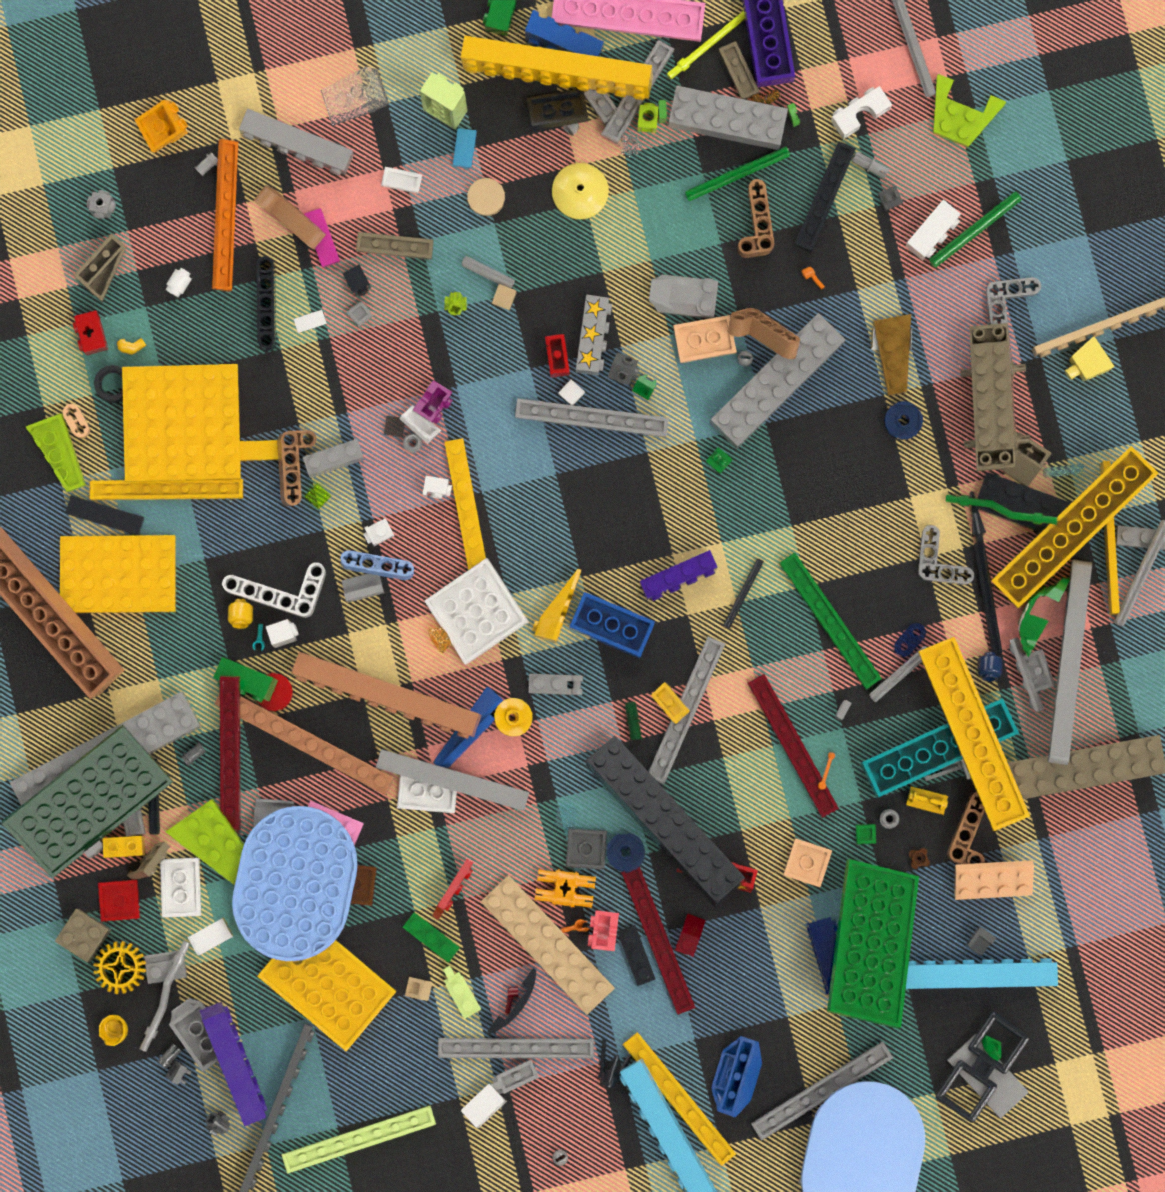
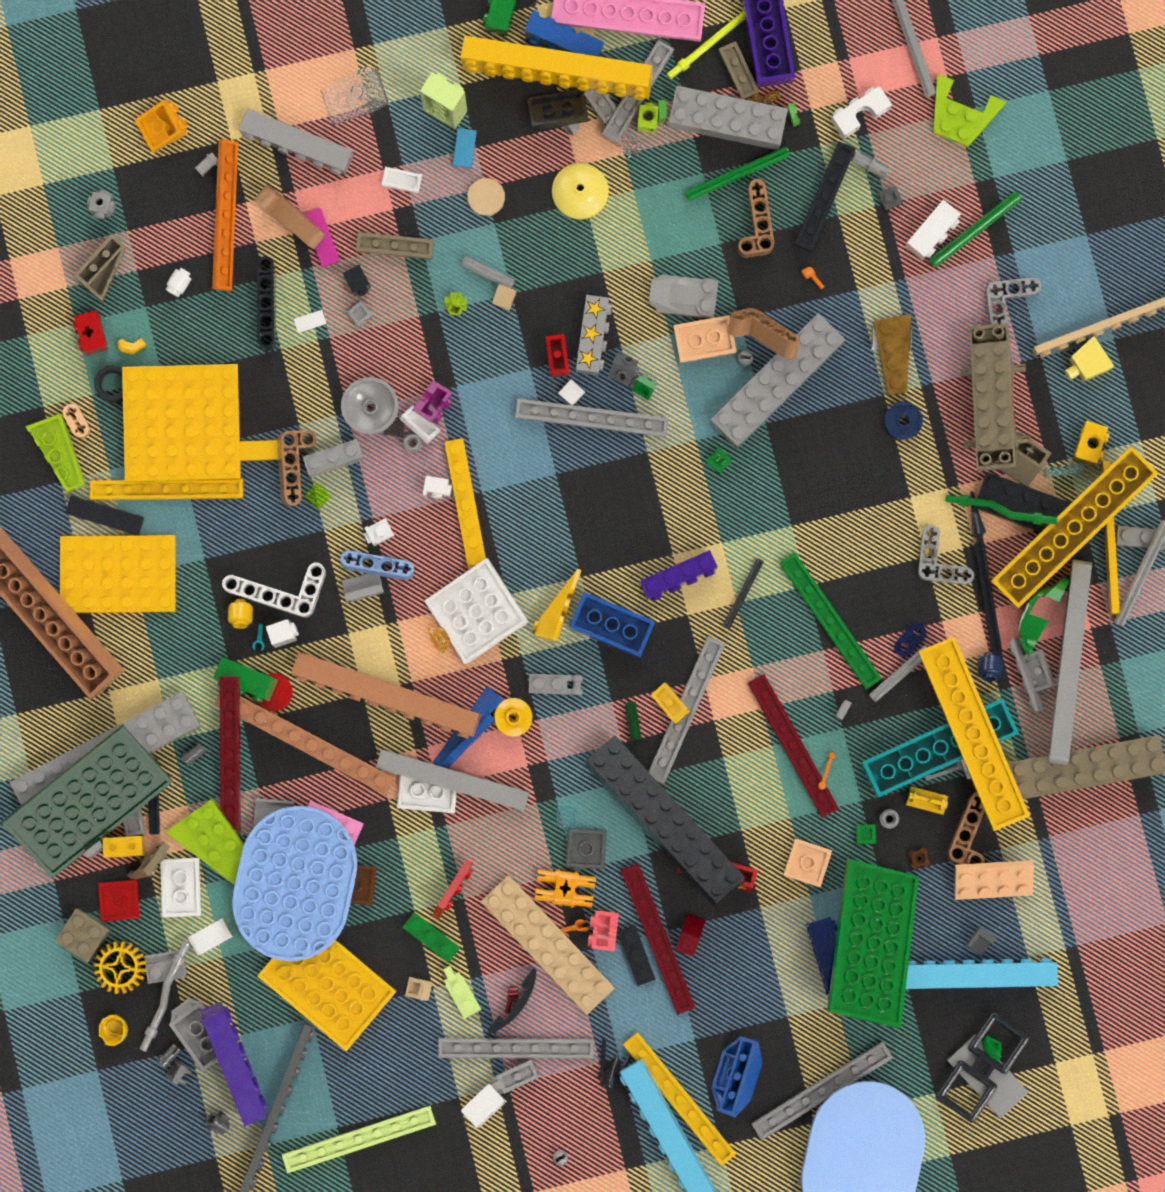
dark blue plate [607,833,646,873] -> none
none -> light grey dish [341,377,399,435]
none -> yellow brick [1073,421,1110,466]

